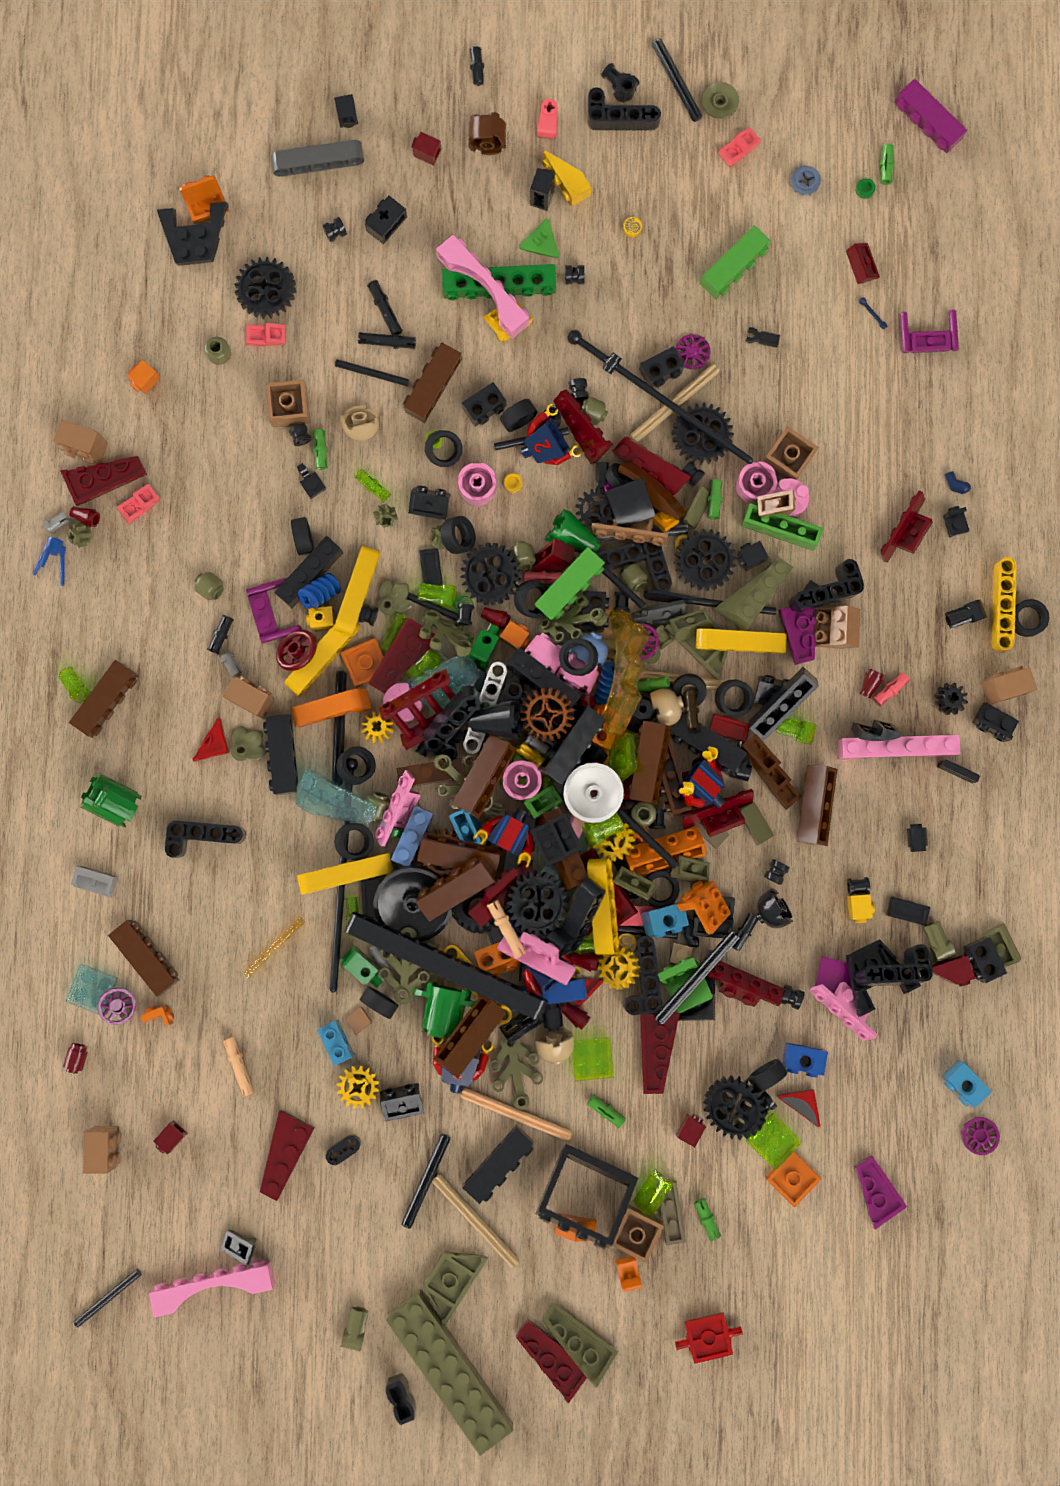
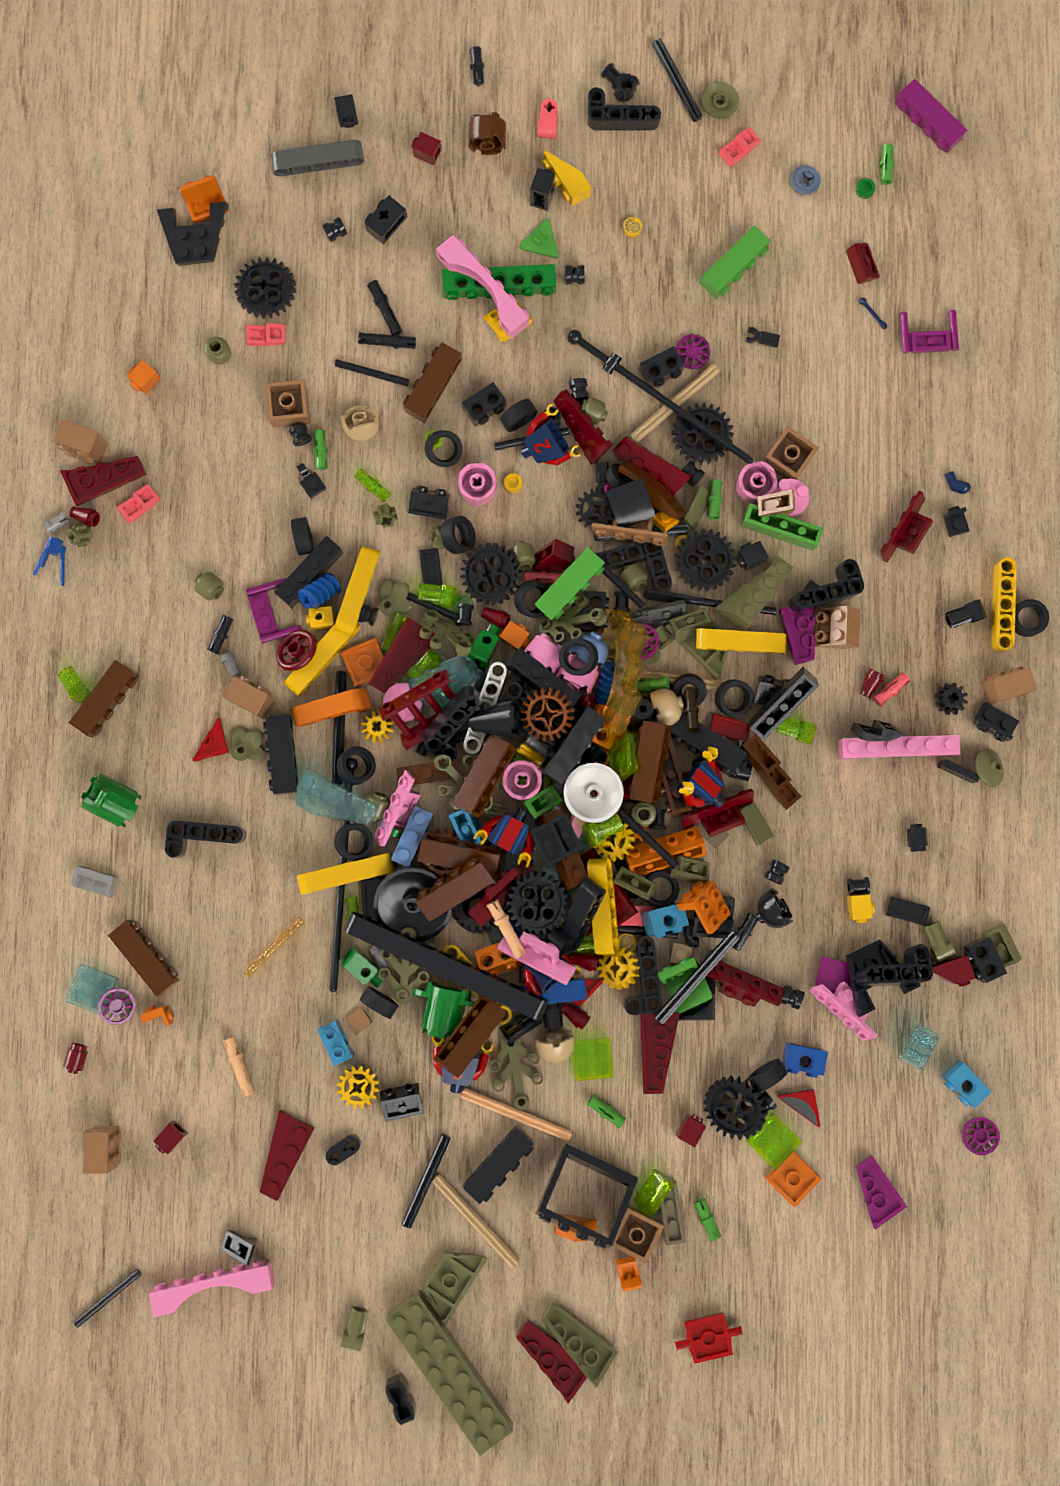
green cone [544,509,601,553] -> none
reddish brown brick [797,765,838,846] -> none
none -> clear light blue brick [899,1024,940,1071]
none -> olive dish [976,749,1004,787]

